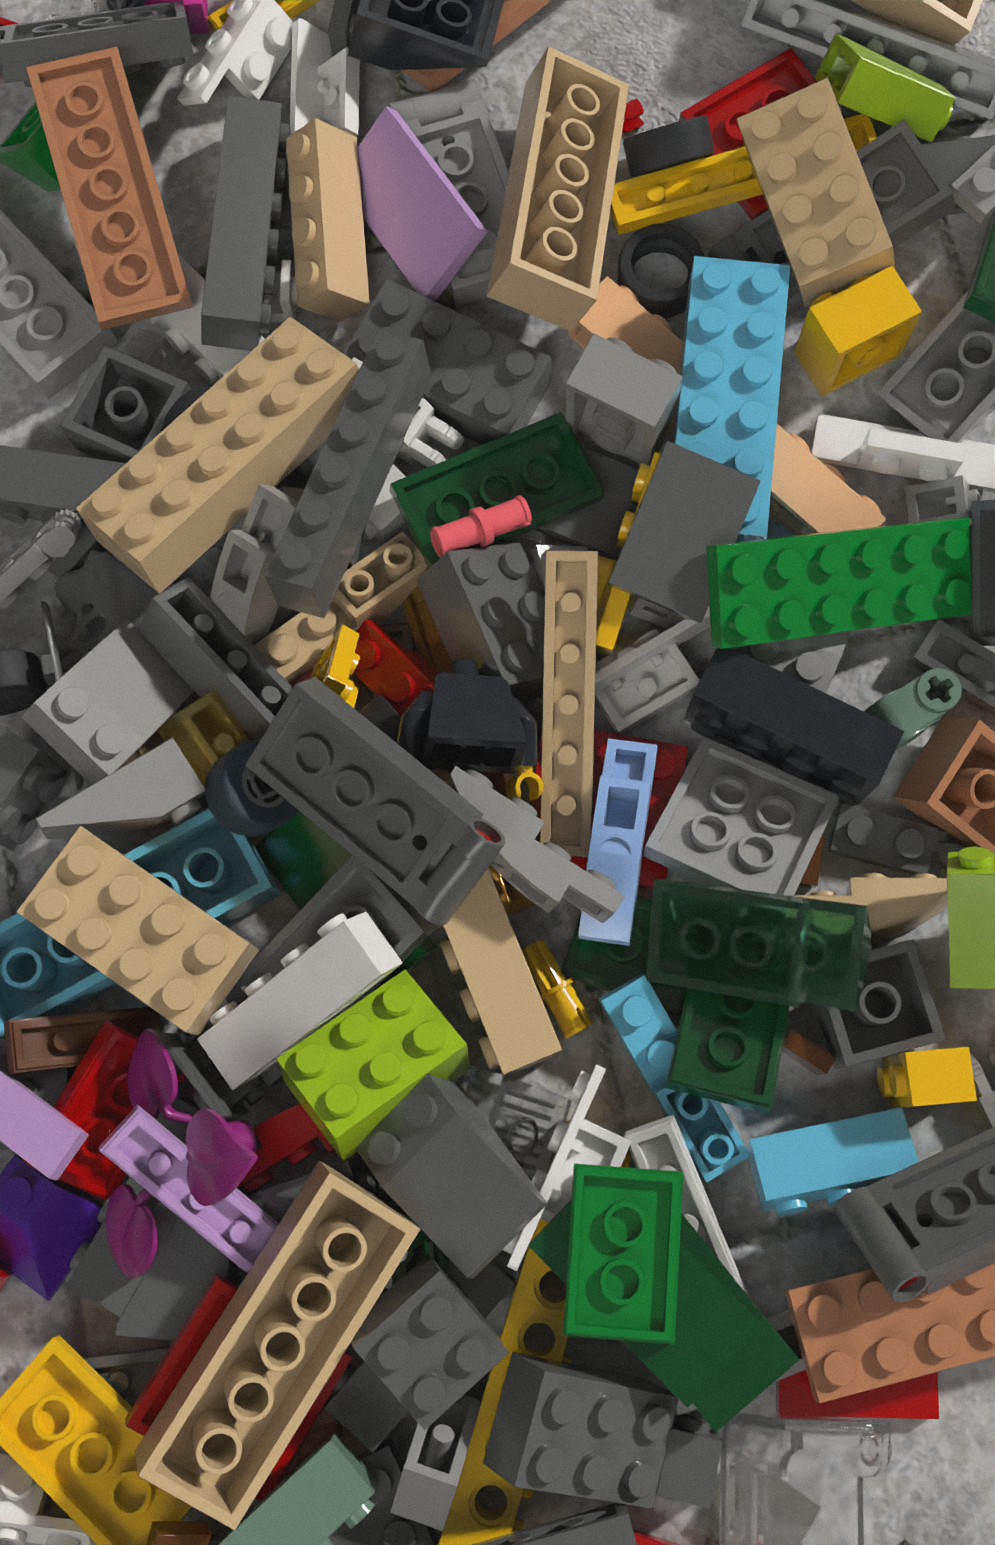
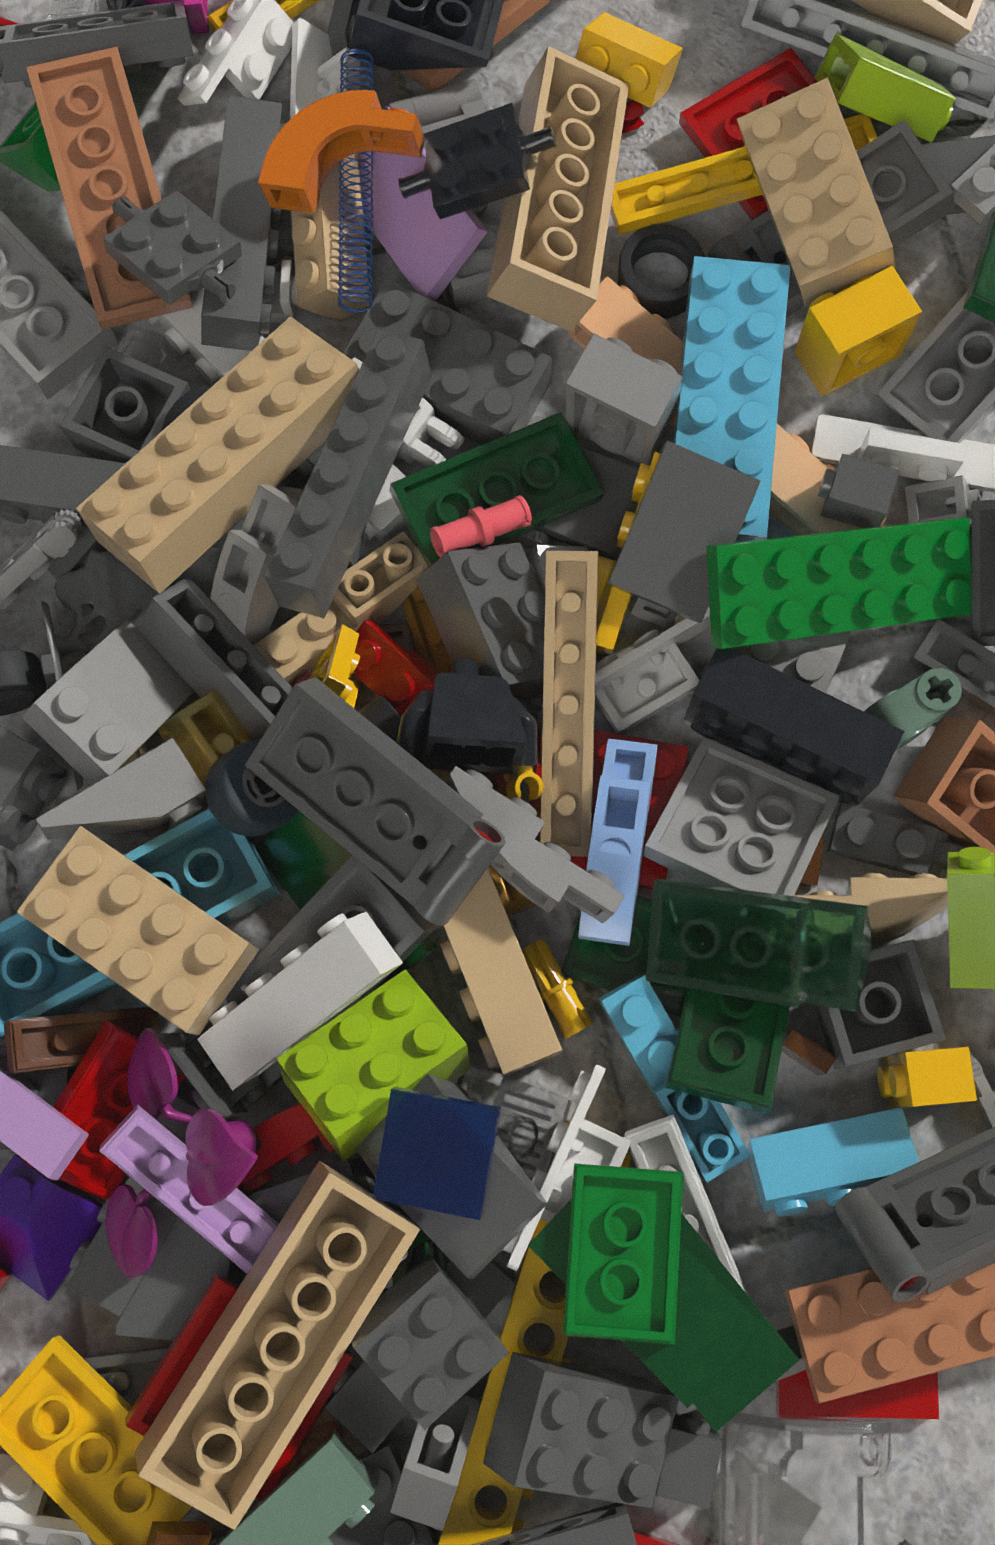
black tyre [623,116,715,177] -> none
none -> dark grey plate [103,190,242,305]
none -> orange arch [258,90,425,214]
none -> blue piece [338,49,374,313]
none -> clear blue tile [373,1086,501,1221]
none -> black plate [398,103,557,220]
none -> yellow brick [575,12,683,108]
none -> dark grey brick [817,453,900,528]

